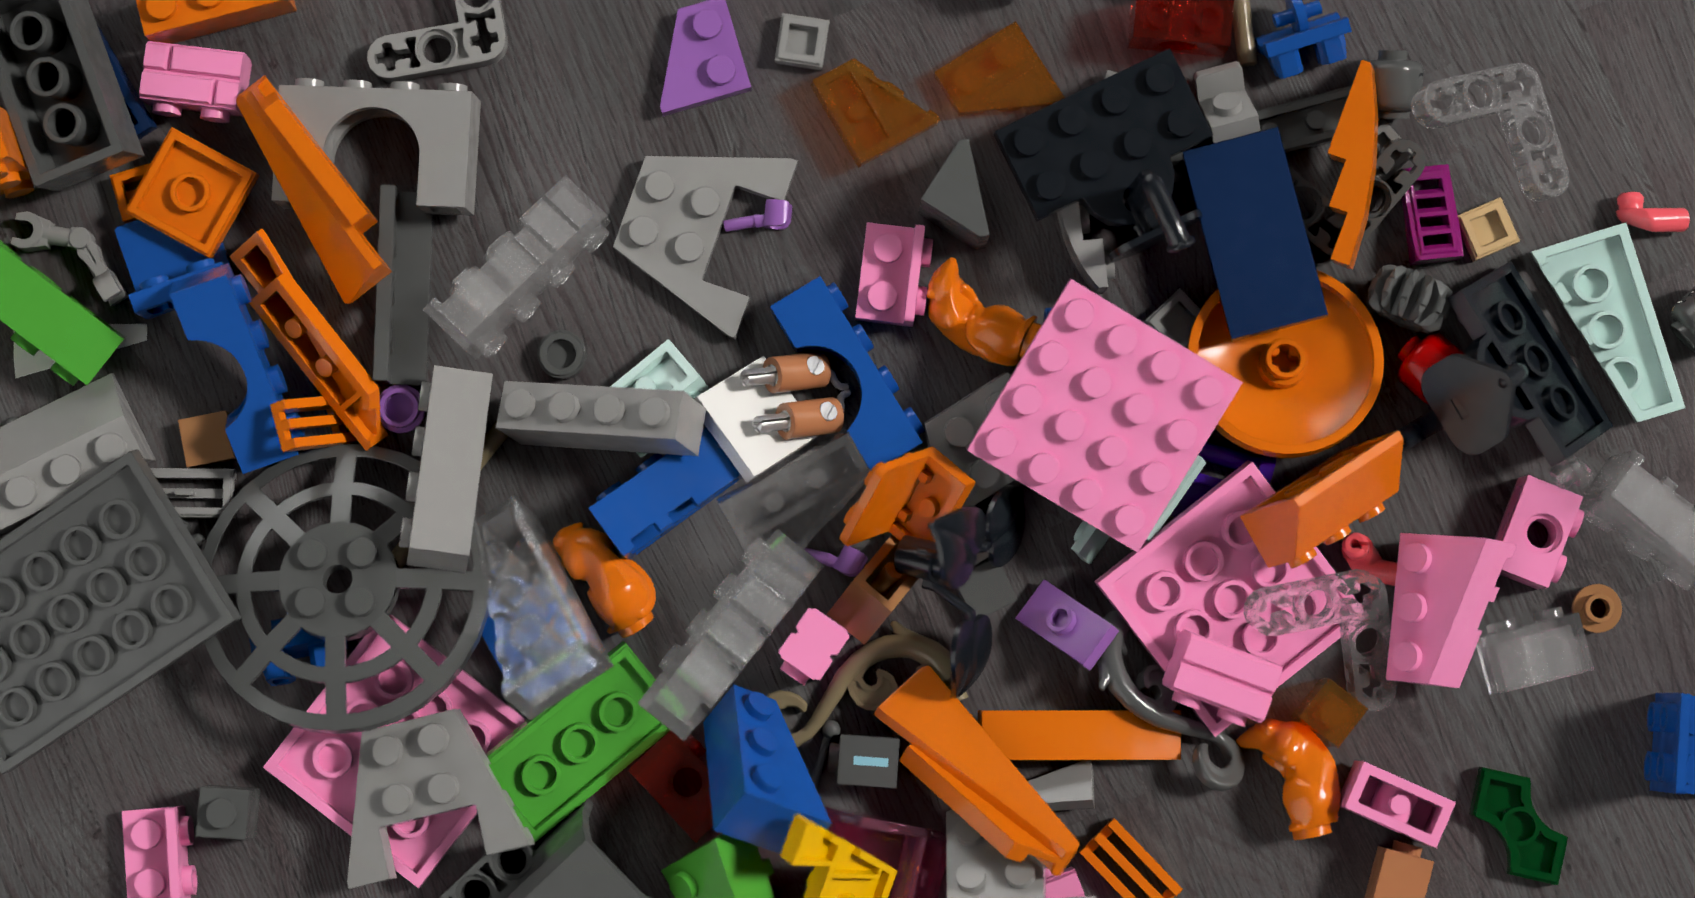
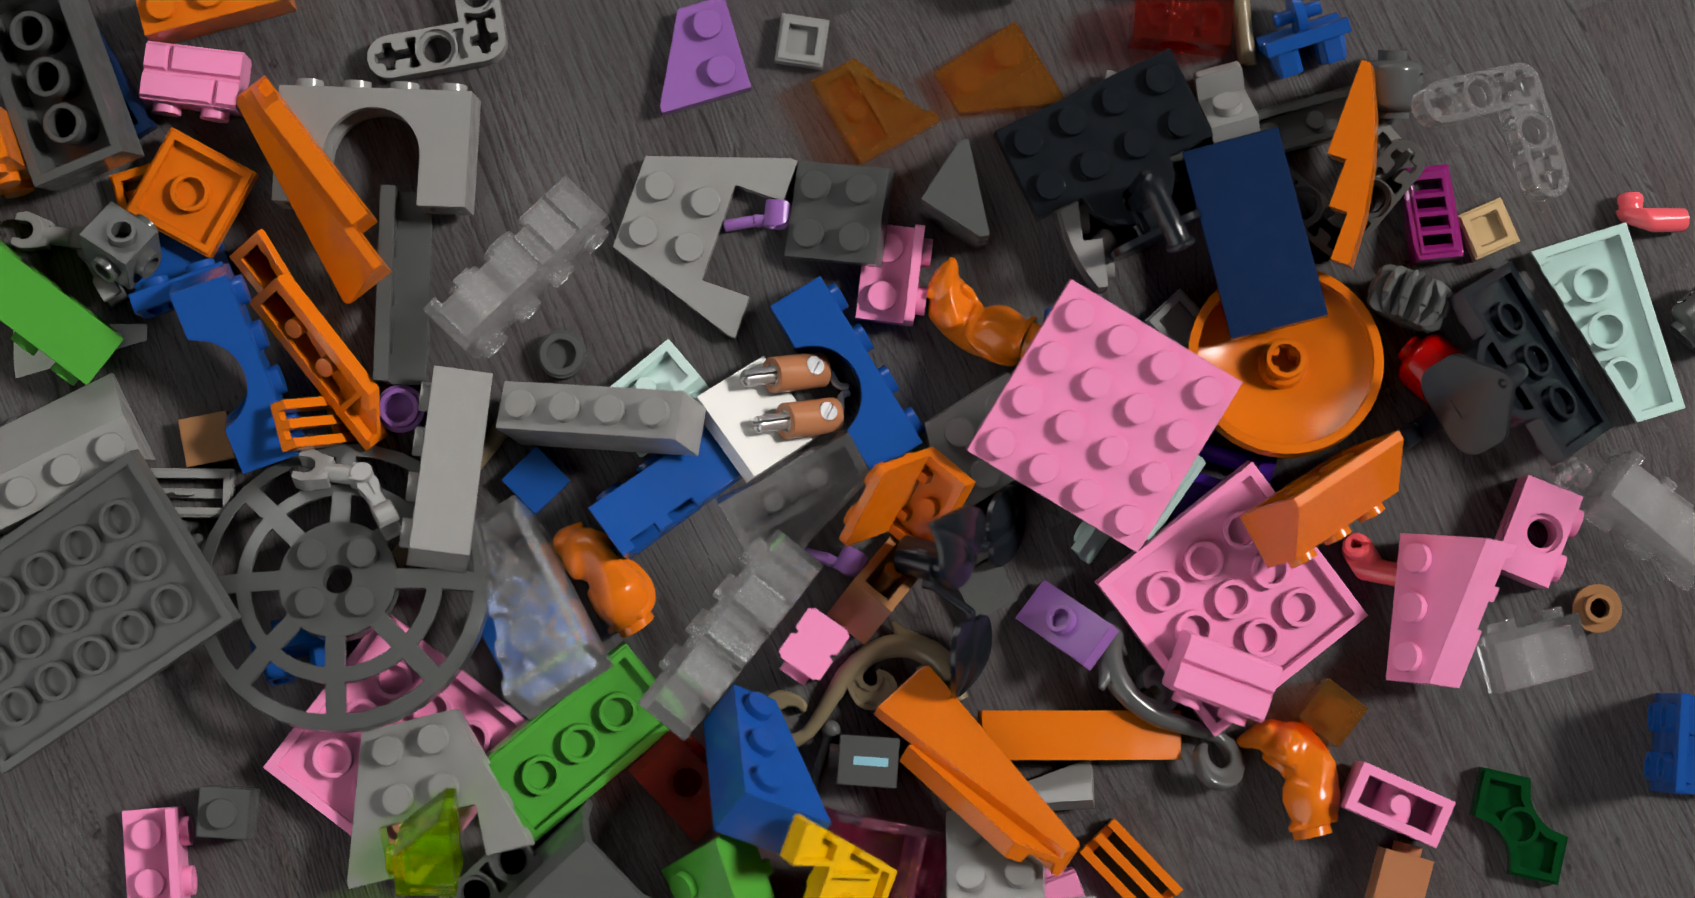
clear beam [1244,569,1397,711] -> none
none -> dark grey brick [79,201,162,290]
none -> light grey piece [291,449,402,541]
none -> clear neon green slope [385,788,463,897]
none -> blue tile [502,446,572,515]
none -> dark grey plate [784,161,895,268]

